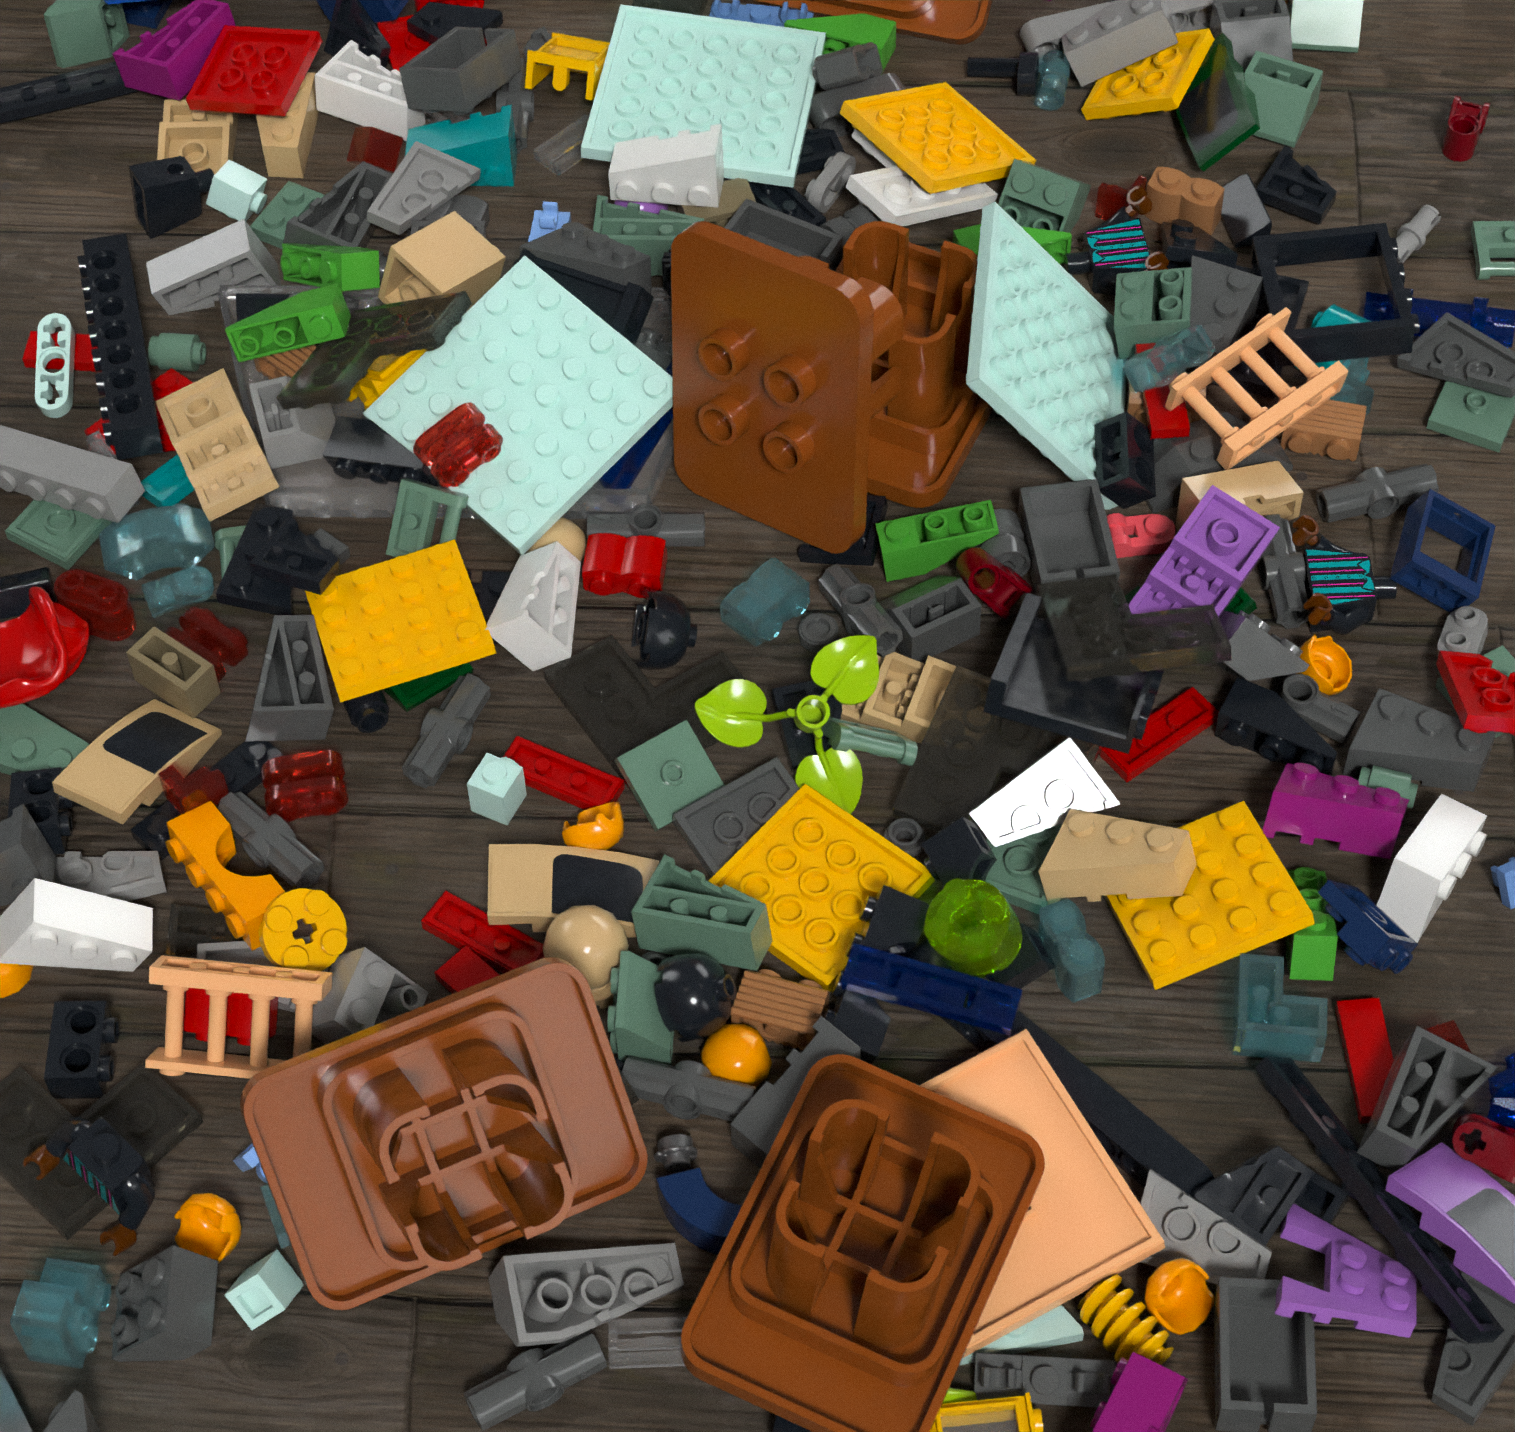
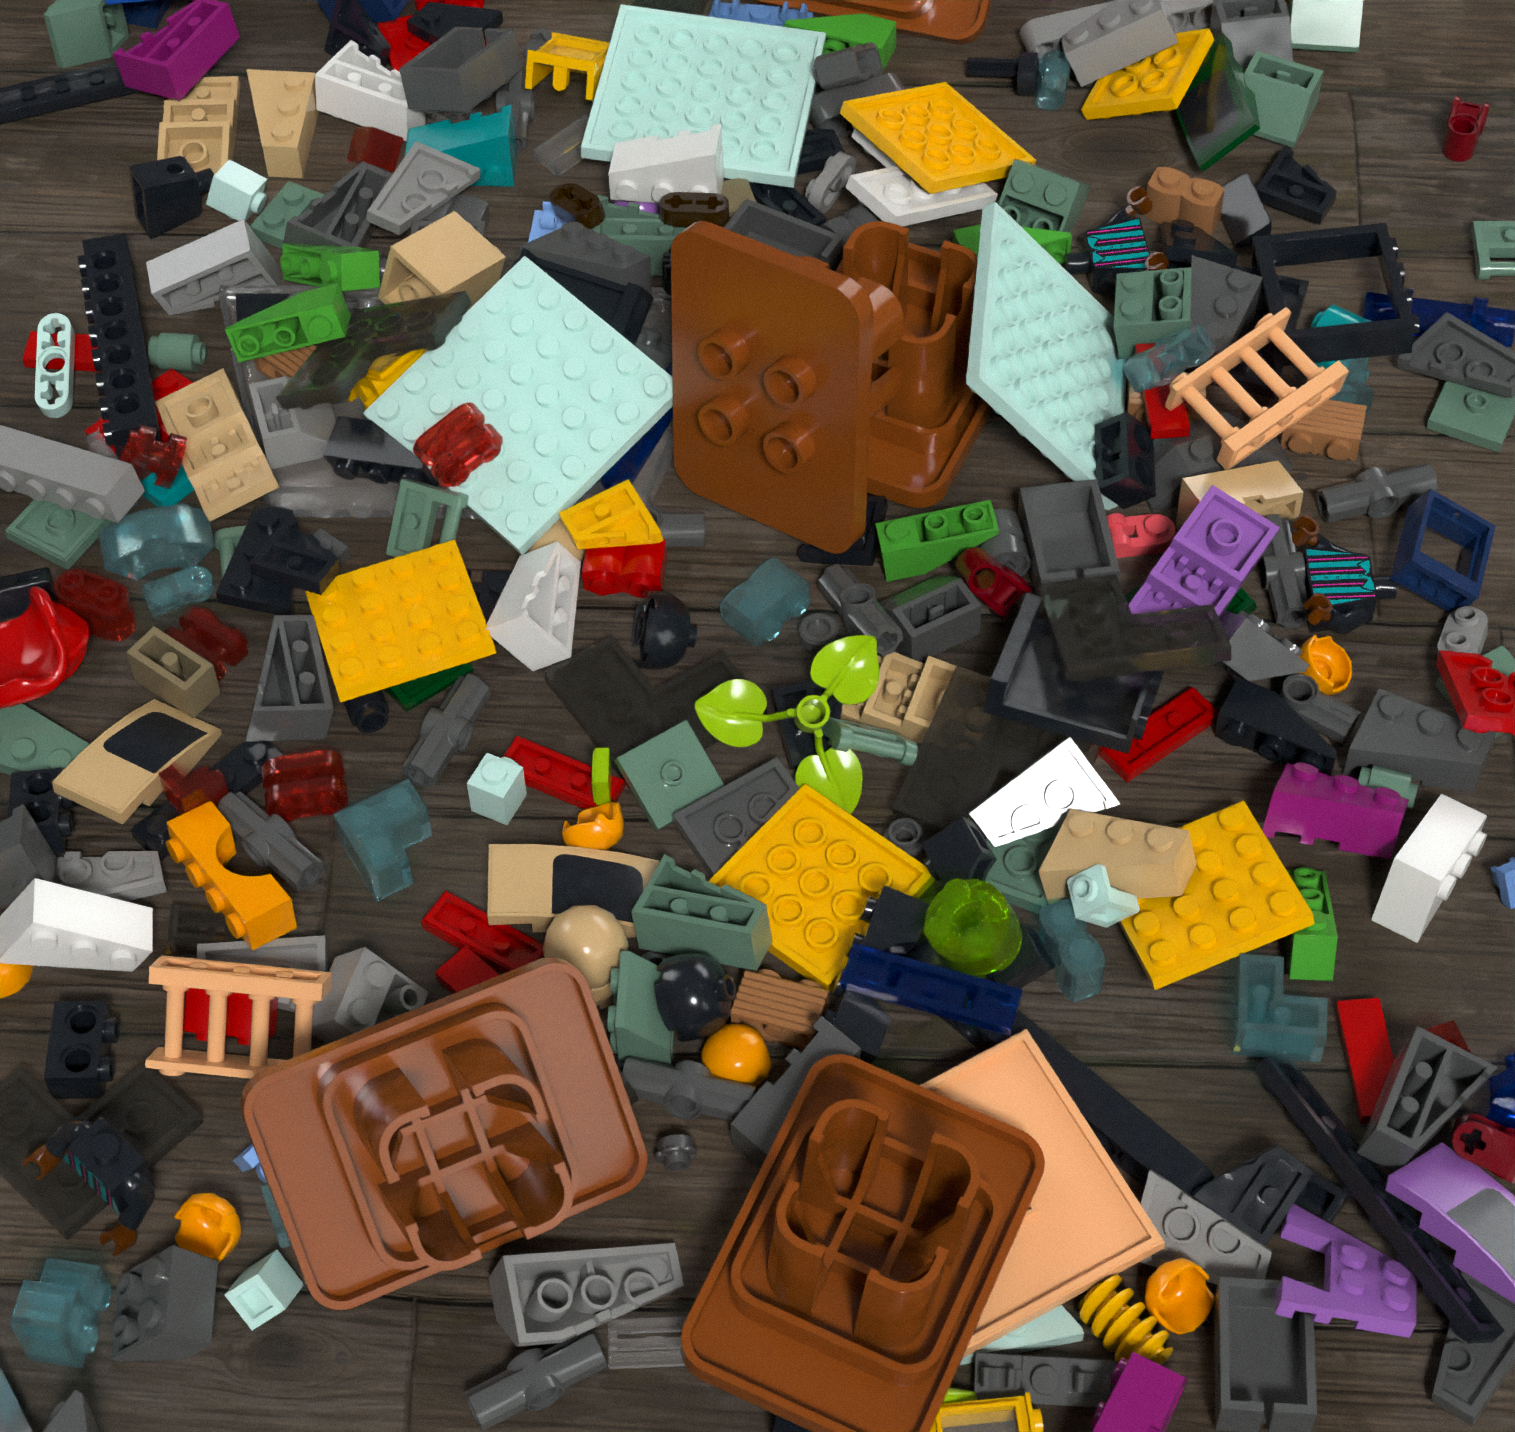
red plate [186,25,323,116] -> none
yellow plate [258,888,347,971] -> none
dark blue arch [656,1168,742,1255] -> none
clear red panel [1095,175,1147,221] -> none
dark blue plate [1318,880,1418,974] -> none
light grey pin [1396,205,1441,264] -> none
none -> clear red brick [119,424,187,489]
none -> clear light blue brick [334,779,432,902]
none -> dark brown beam [549,183,606,229]
none -> yellow wing [559,479,664,549]
none -> lime tile [592,748,612,805]
none -> dark brown beam [659,192,729,227]
none -> light aqua bracket [1067,864,1140,928]

